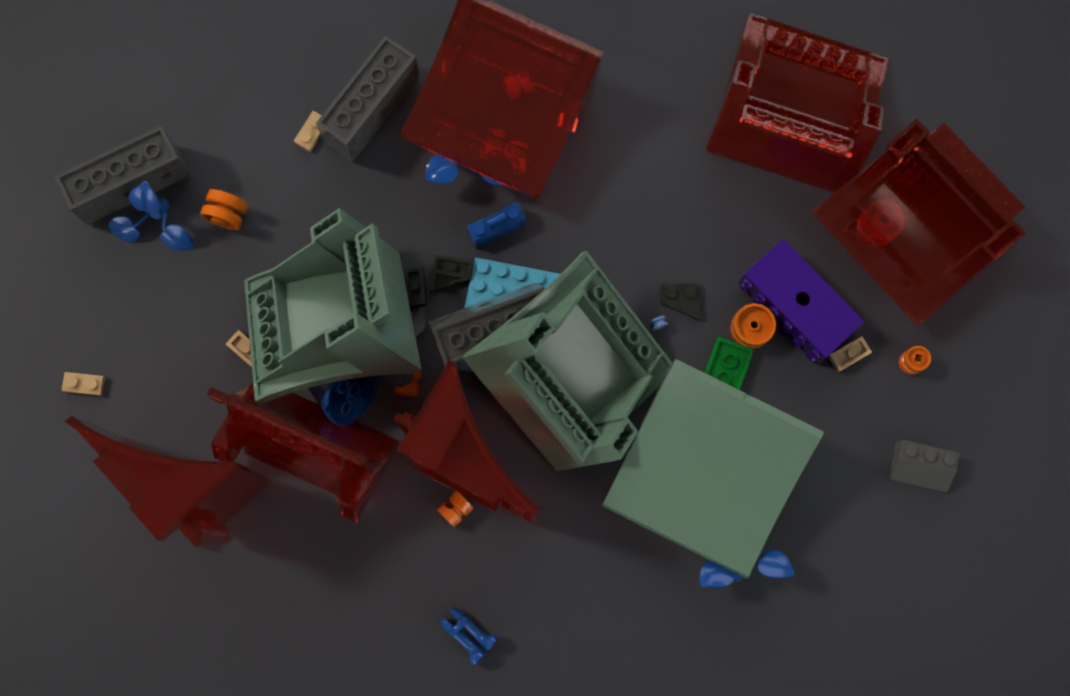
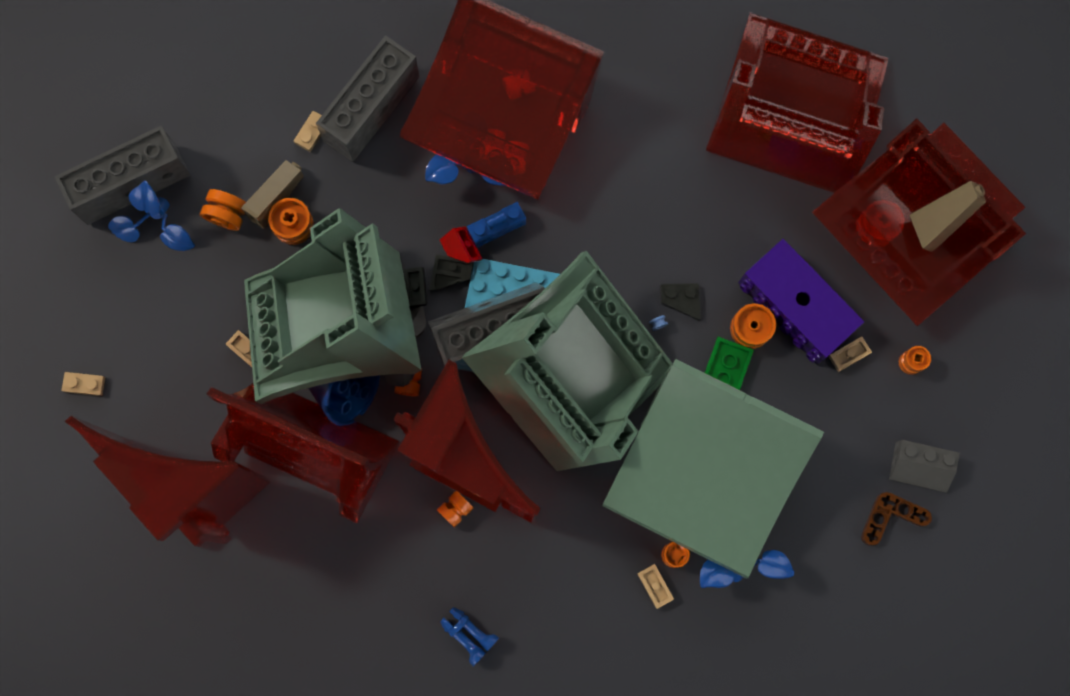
none -> dark tan slope [241,160,304,229]
none -> orange wheel [268,198,314,245]
none -> red slope [439,226,482,263]
none -> tan plate [637,564,674,609]
none -> orange wheel [661,542,690,568]
none -> reddish brown beam [861,492,932,546]
none -> dark tan slope [910,181,986,252]

